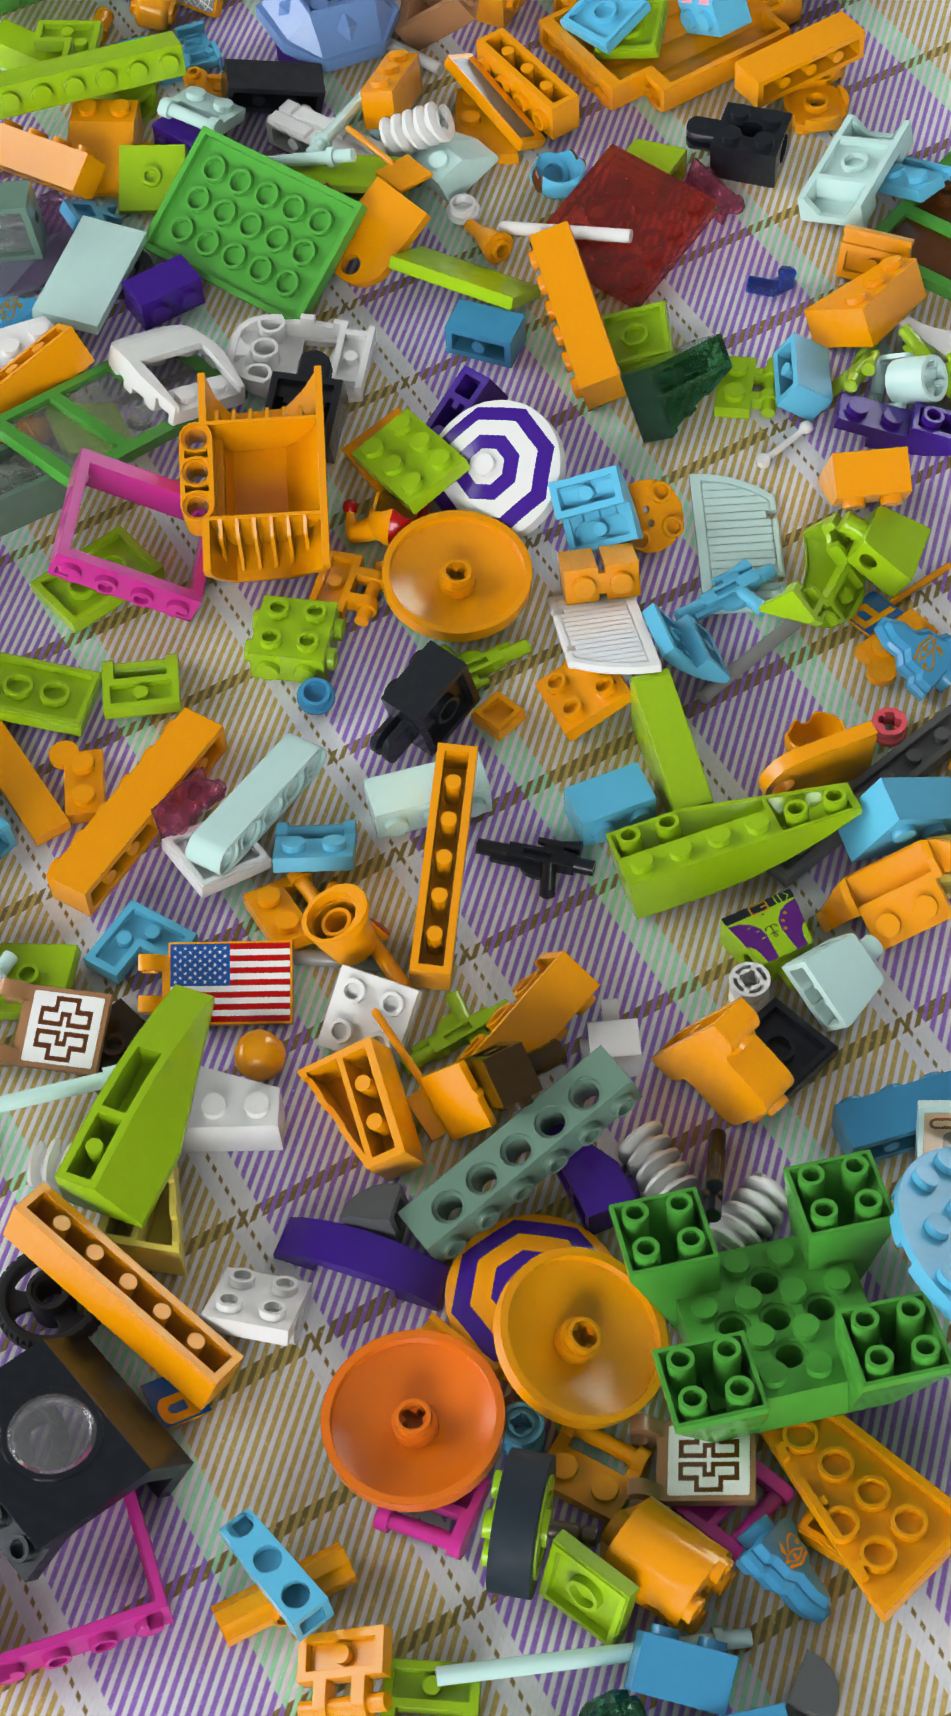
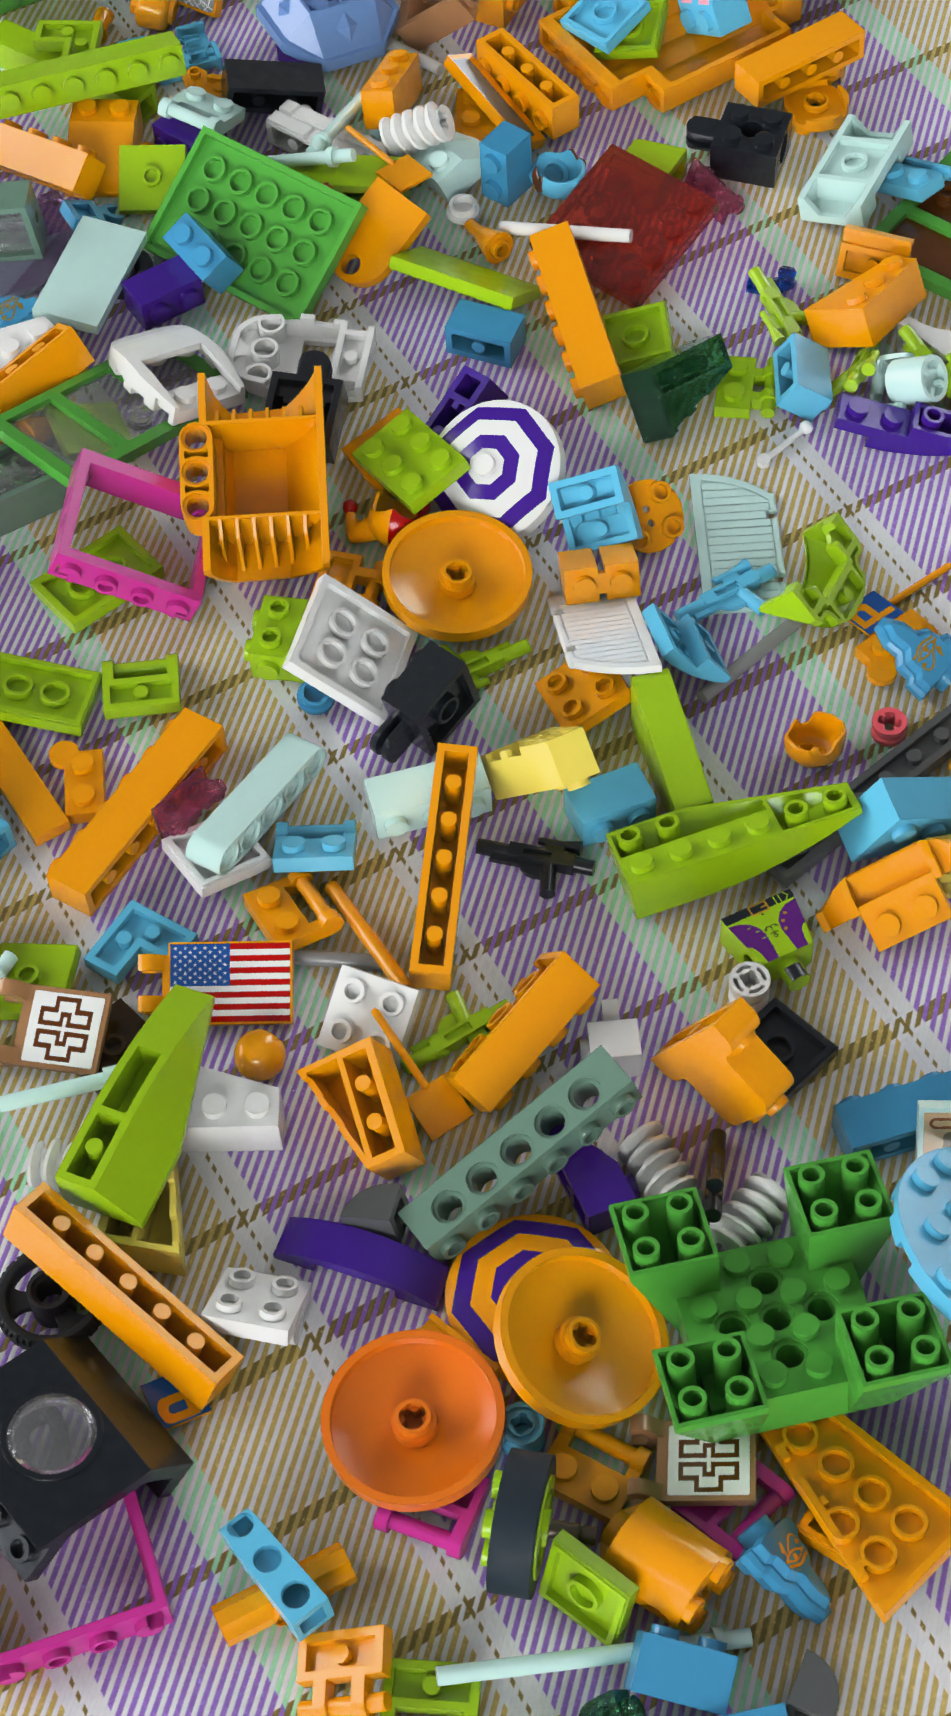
light orange hat [302,883,390,966] -> none
light orange piece [420,1060,498,1141] -> none
dark brown brick [464,1038,568,1112] -> none
light orange tile [471,690,526,741] -> none
light orange tile [758,720,878,795] -> none
light aqua torso [781,933,884,1032] -> none
light orange slope [818,446,913,510] -> none
lime torso [837,506,931,598] -> none
none -> dark azure brick [163,212,245,294]
none -> white plate [282,573,418,726]
none -> dark azure brick [479,120,533,208]
none -> light yellow wedge [480,726,600,800]
none -> lime piece [748,266,808,347]

